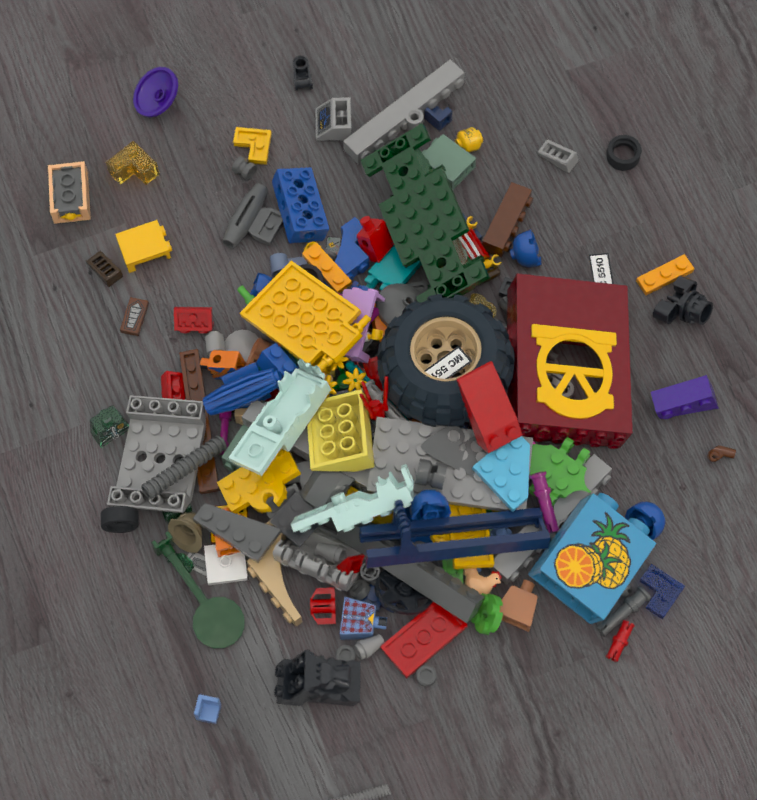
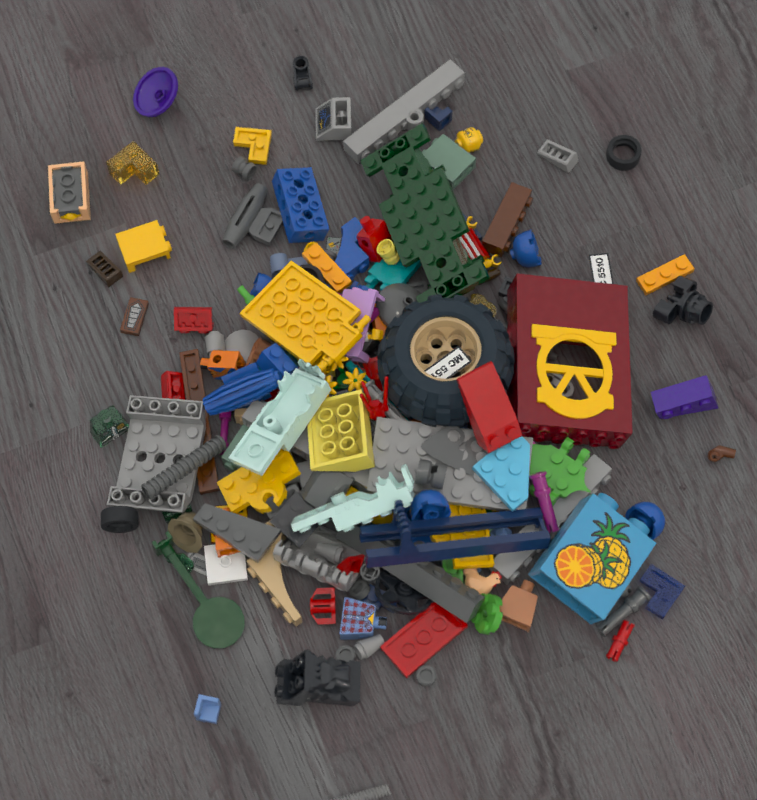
none -> light yellow wheel [376,239,400,265]

